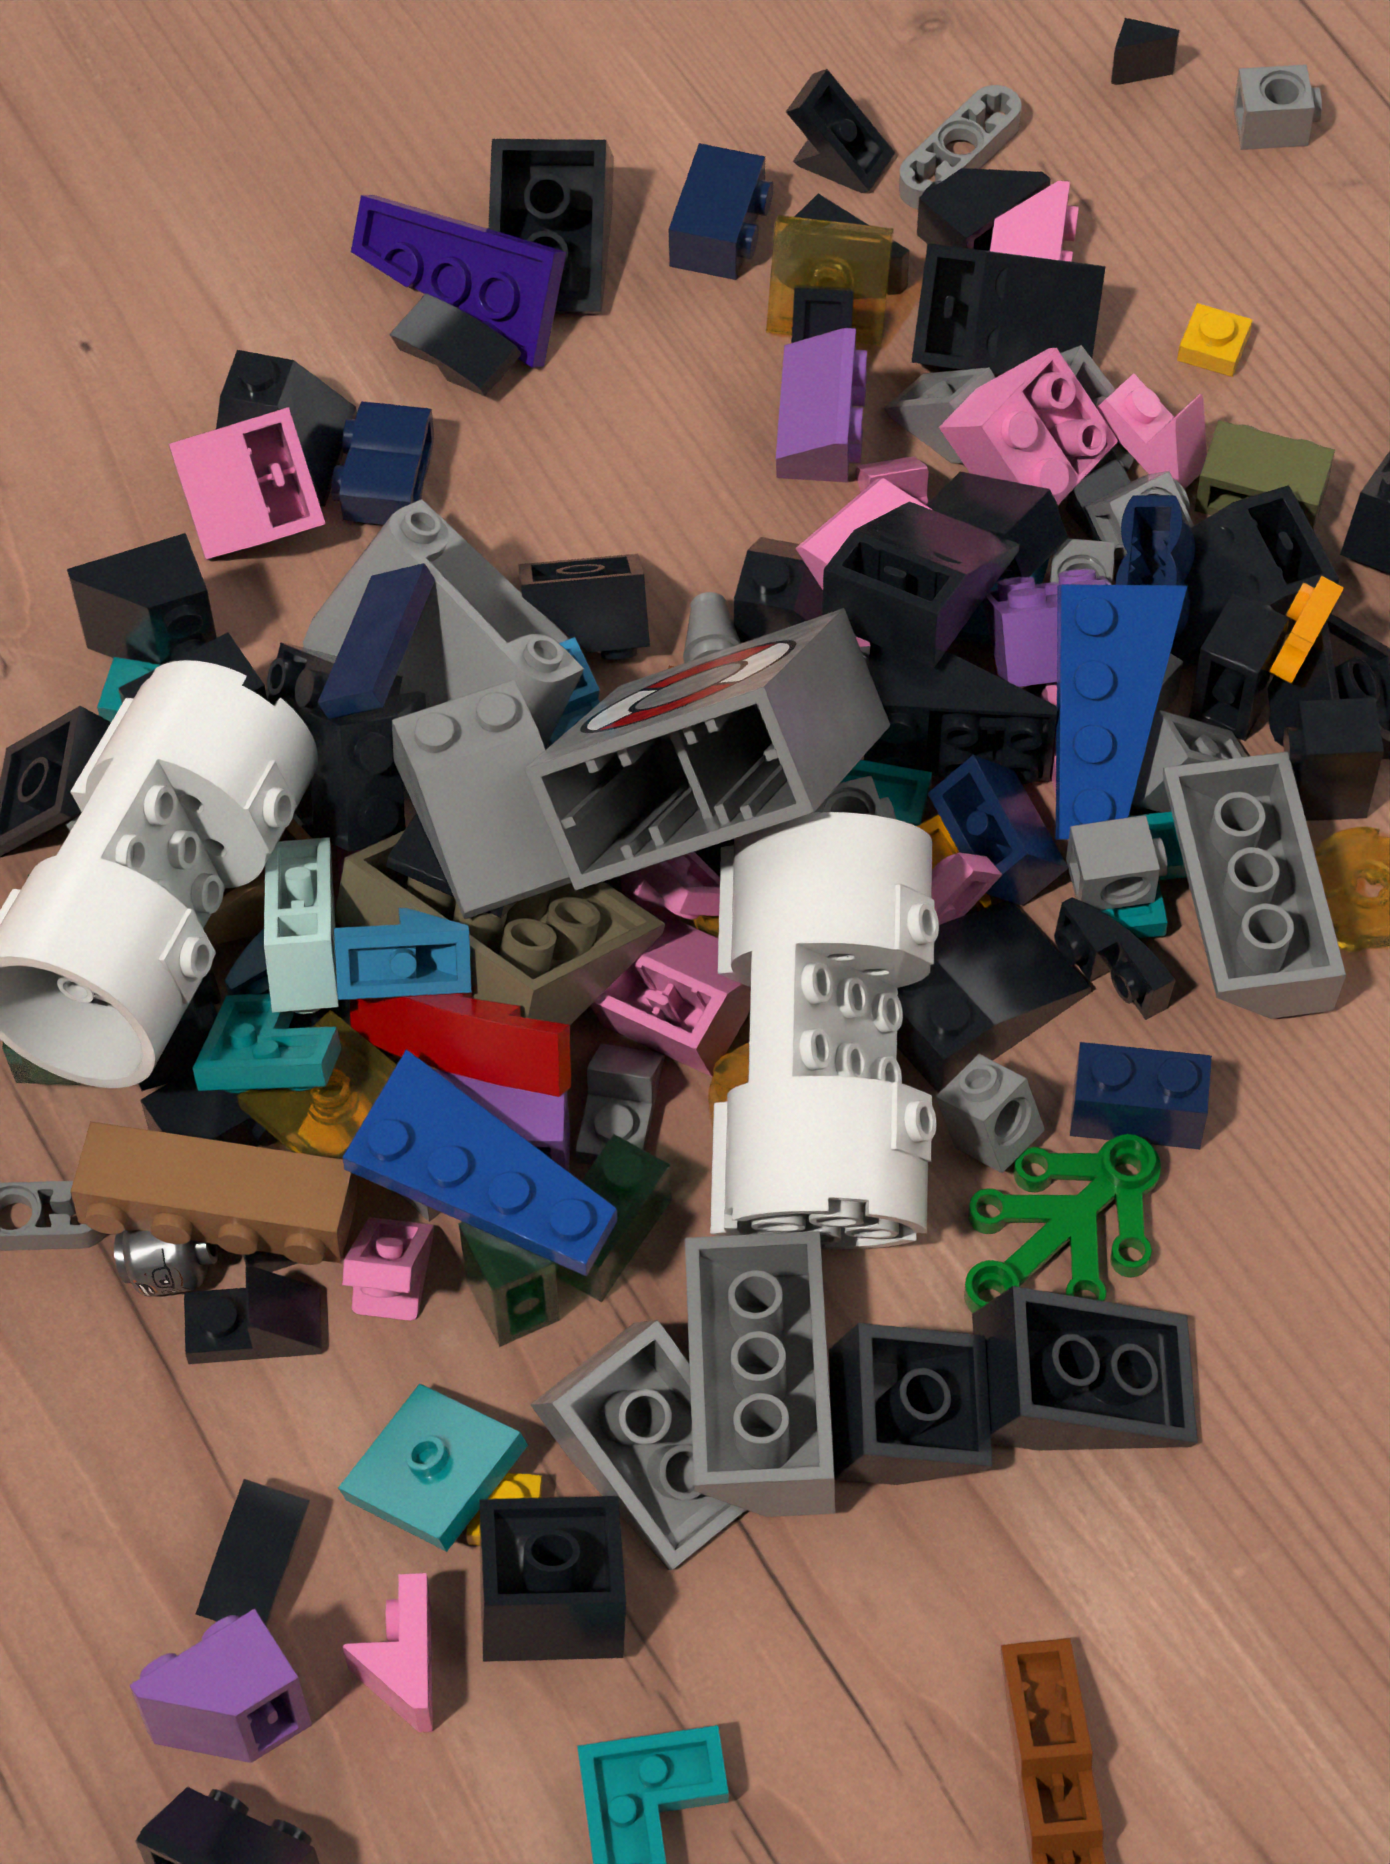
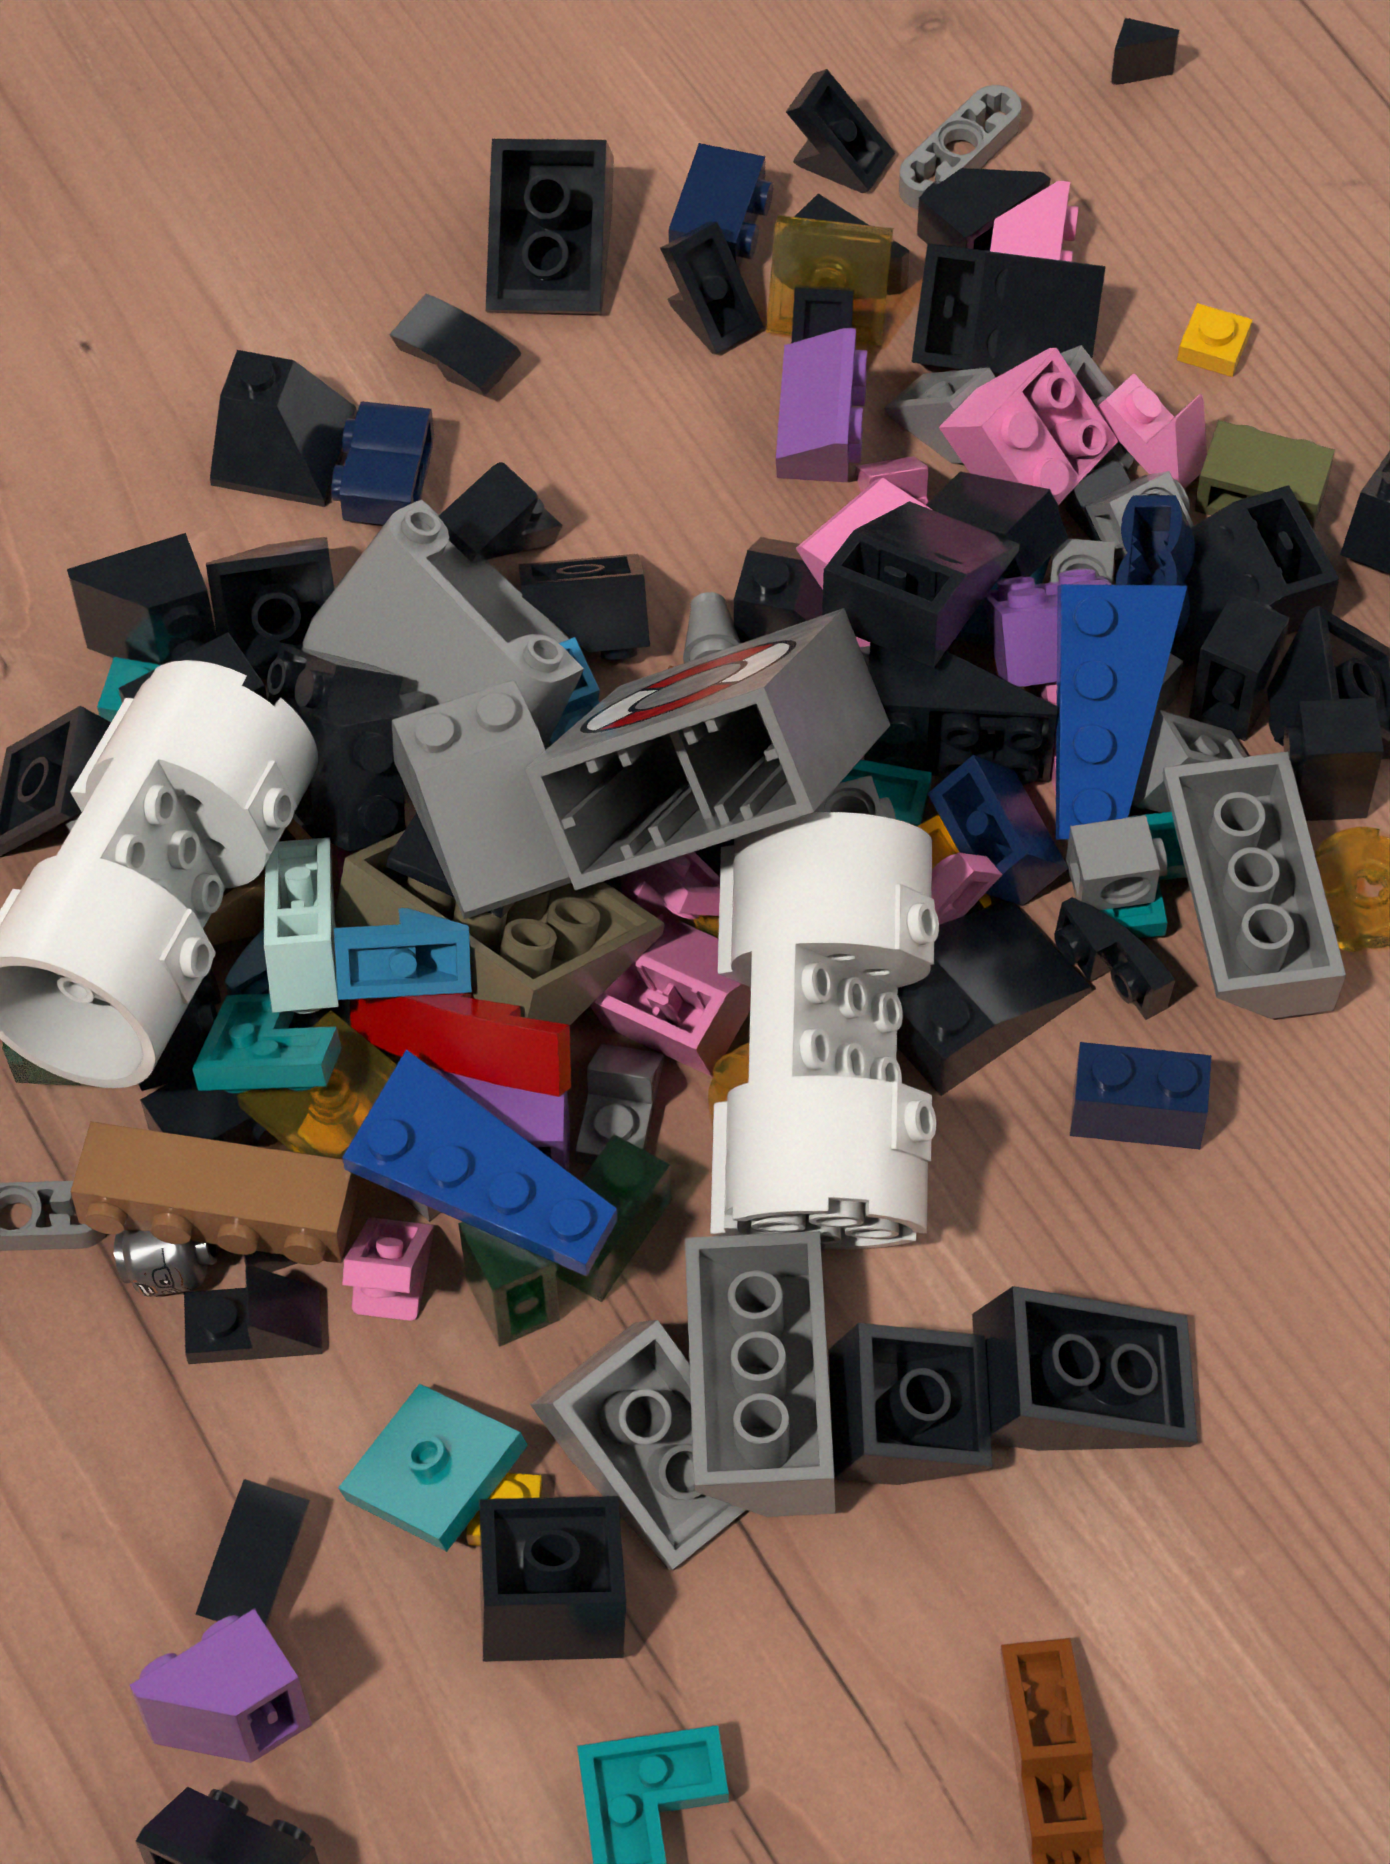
bright pink slope [169,407,326,559] -> none
dark blue tile [317,563,435,719] -> none
bright pink slope [343,1573,433,1732] -> none
dark purple wing [351,195,566,368] -> none
light grey brick [936,1054,1045,1173] -> none
green plant [964,1134,1161,1313] -> none
light grey brick [1233,64,1322,150] -> none
light orange plate [1269,576,1344,683] -> none
none -> black slope [206,536,335,680]
none -> black slope [438,462,563,563]
none -> black slope [660,222,764,354]

